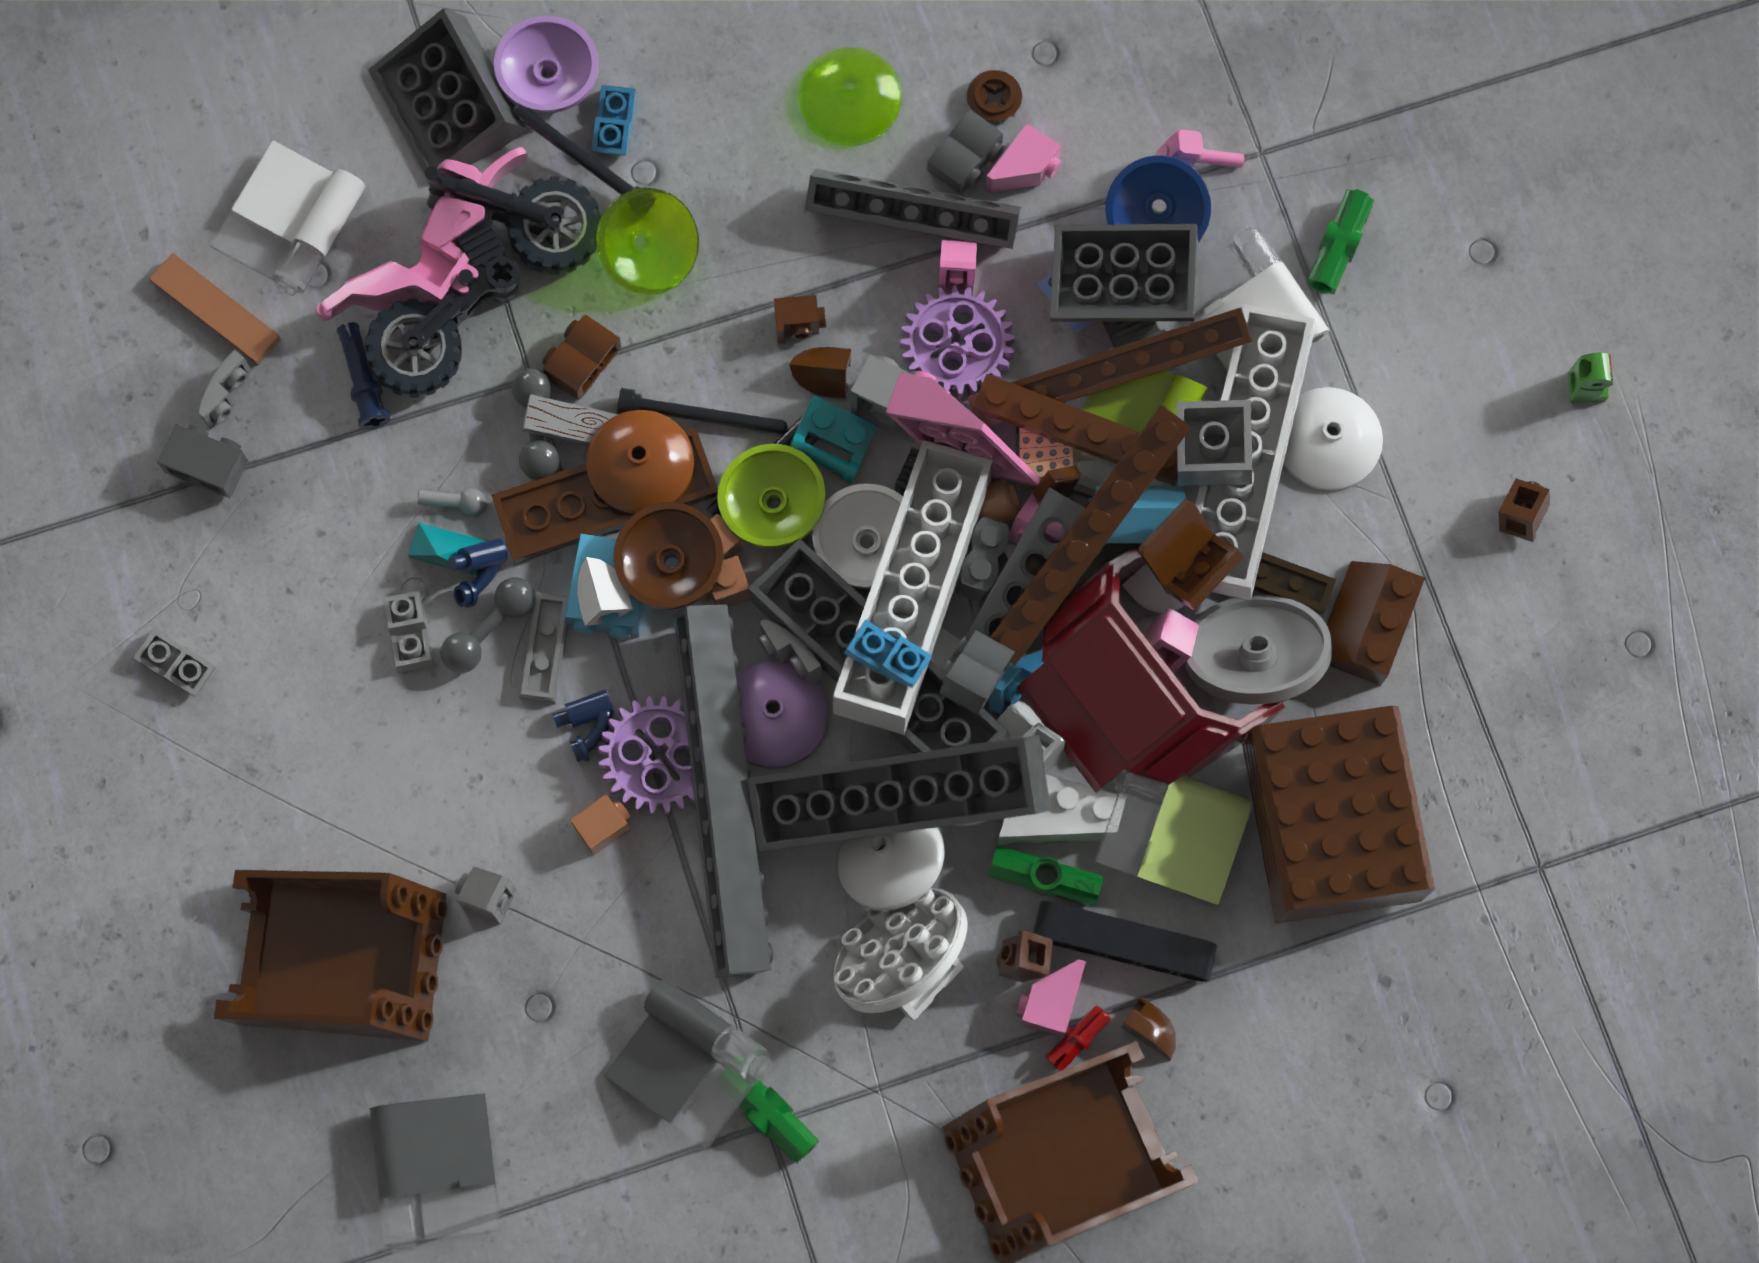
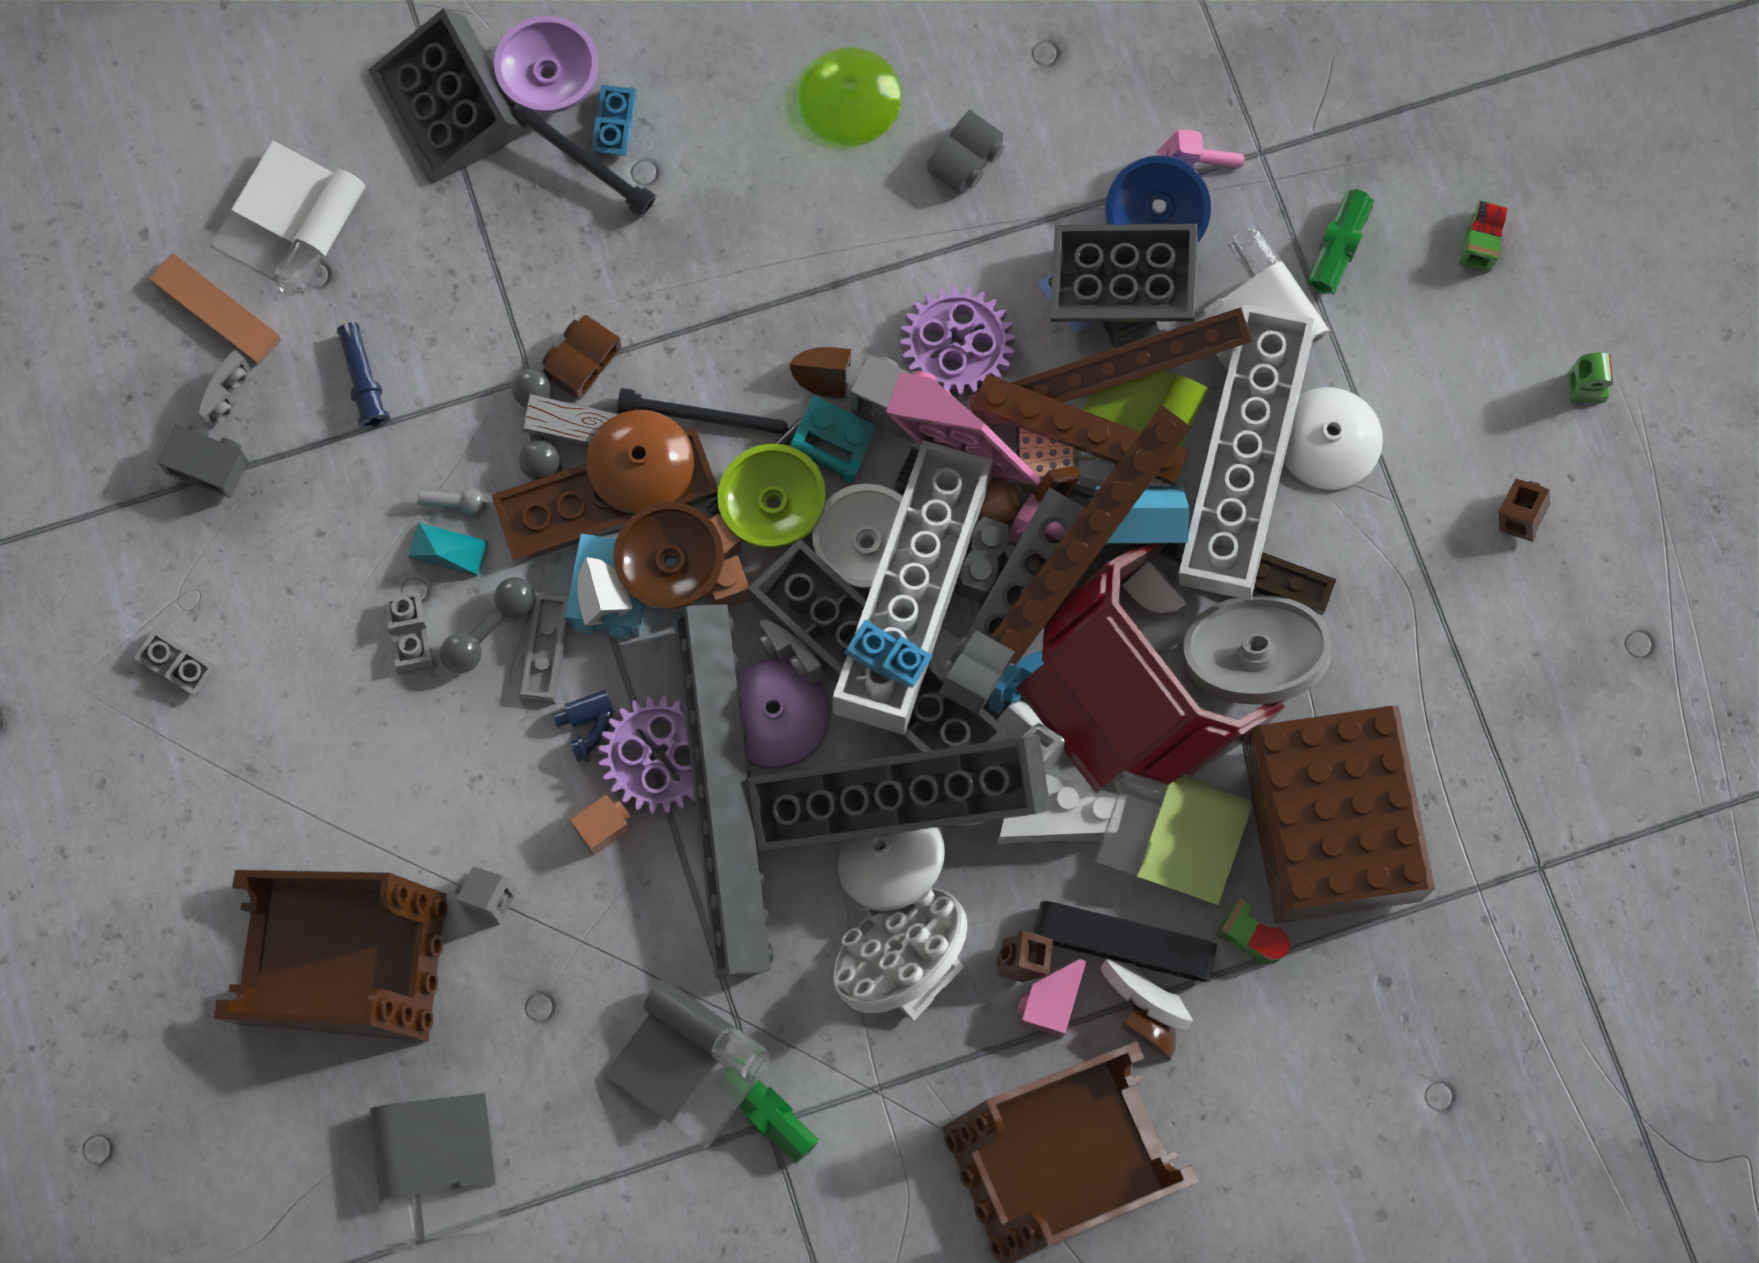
piece [317,147,602,398] -> none
dark blue plant [448,539,507,608] -> none
clear neon green dish [596,188,699,295] -> none
reddish brown brick [774,295,826,344] -> none
dark grey brick [805,169,1021,249] -> none
bright pink slope [938,238,977,295] -> none
reddish brown gear [967,70,1022,124] -> none
bright pink slope [985,123,1062,193] -> none
green piece [988,845,1104,908] -> none
red axle [1045,1006,1111,1071] -> none
reddish brown bracket [1139,499,1244,610] -> none
bright pink slope [1144,607,1199,673] -> none
light grey slope [1177,400,1252,486] -> none
reddish brown slope [1326,561,1425,686] -> none
none -> white tile [1100,959,1193,1031]
none -> leg [1216,898,1290,964]
none -> leg [1460,200,1507,272]

